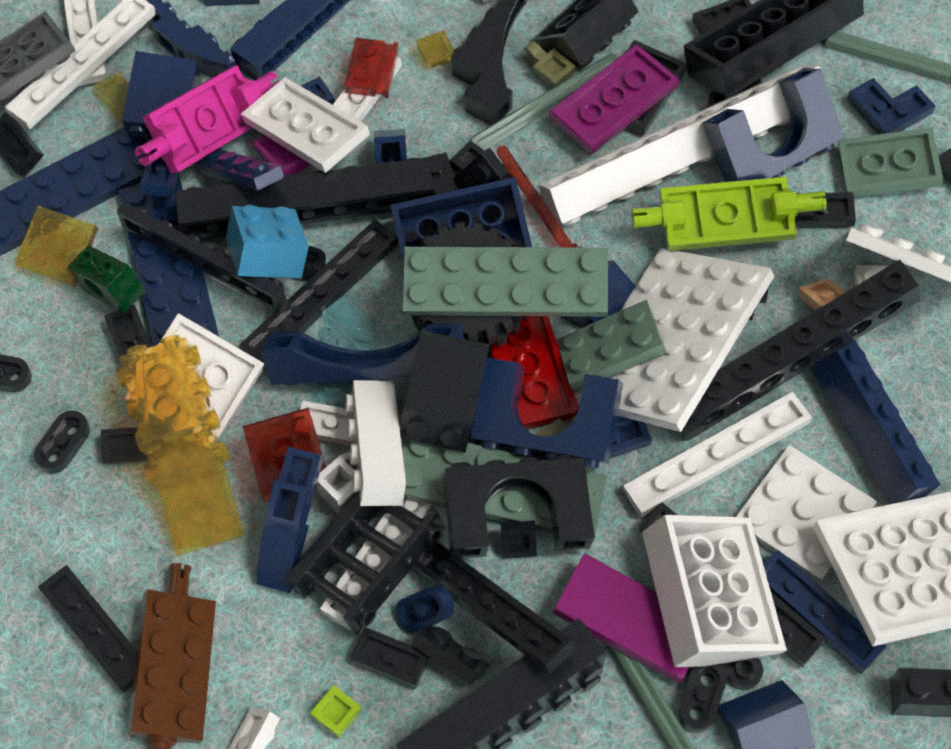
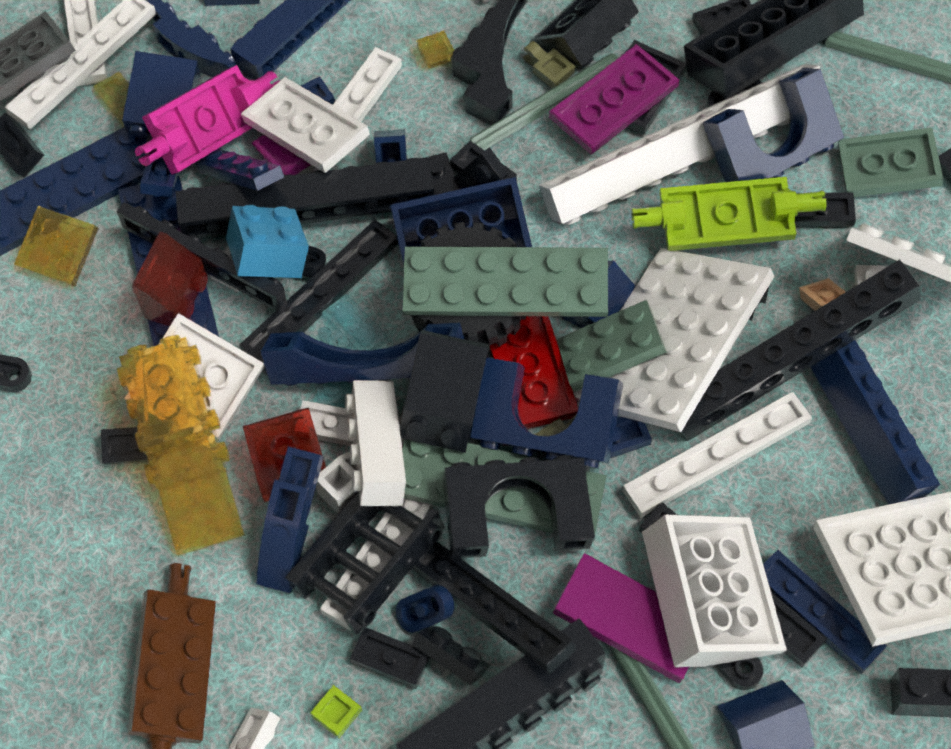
black plate [34,410,90,474] -> none
black plate [38,565,137,693] -> none
dark green brick [67,245,146,313] -> none
black plate [104,304,154,374] -> none
clear red plate [344,38,399,98] -> none
clear red piece [496,145,583,248] -> none
black plate [500,520,537,559] -> none
black plate [678,664,727,733] -> none
white plate [736,445,877,584] -> none
dark blue plate [847,78,936,134] -> none
none -> clear red slope [132,232,208,326]

